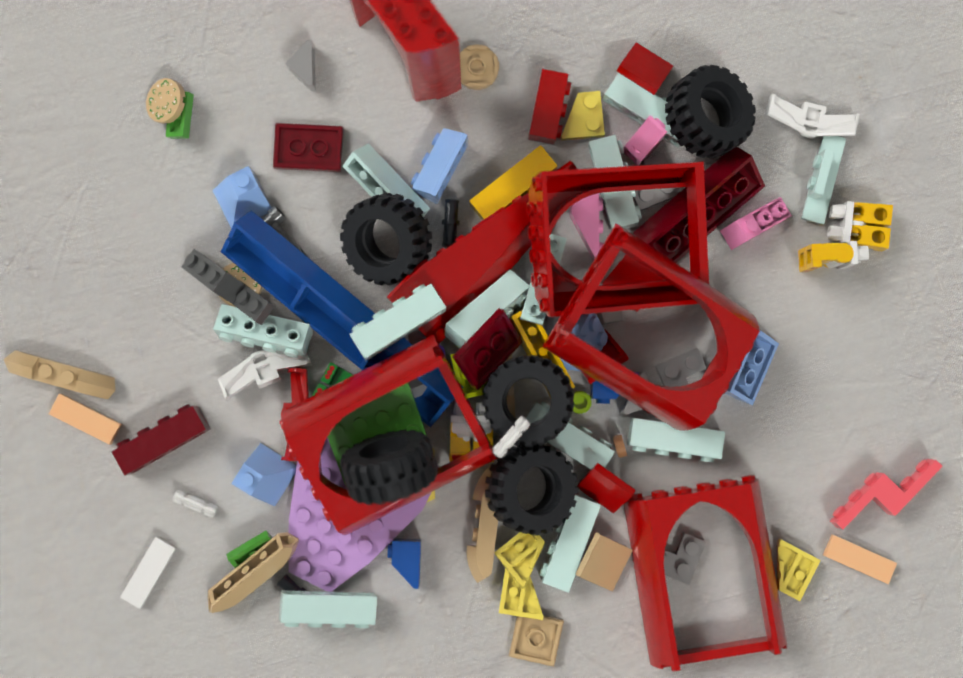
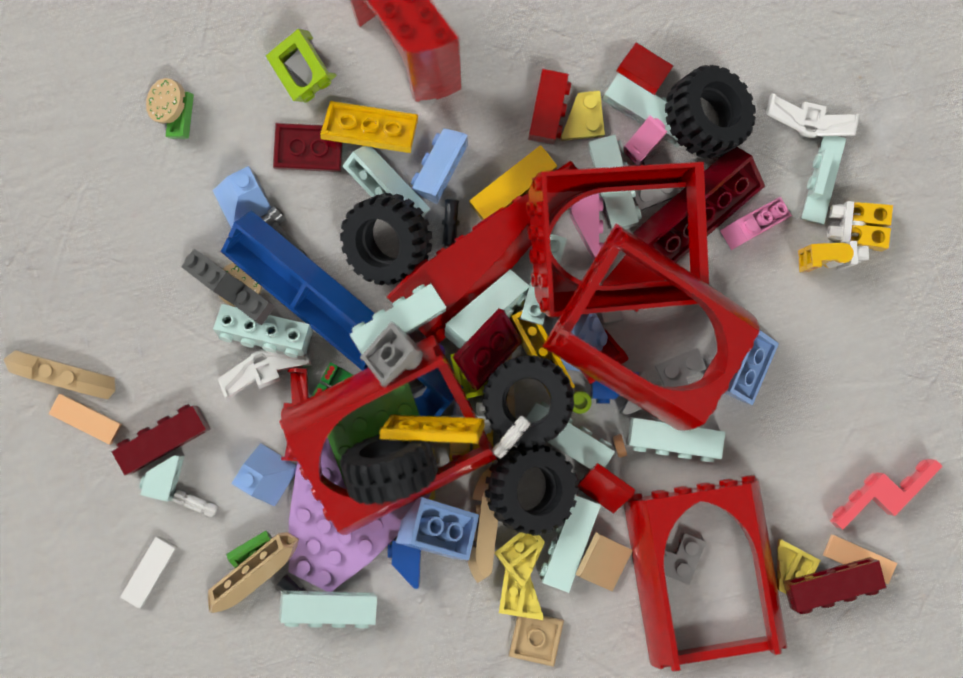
tan tile [460,44,499,90] -> none
none -> light aqua slope [139,455,185,502]
none -> lime panel [266,28,337,103]
none -> yellow tile [321,101,419,153]
none -> light grey slope [360,322,422,387]
none -> yellow tile [380,415,485,443]
none -> light blue slope [396,497,479,561]
none -> dark red brick [783,557,887,614]

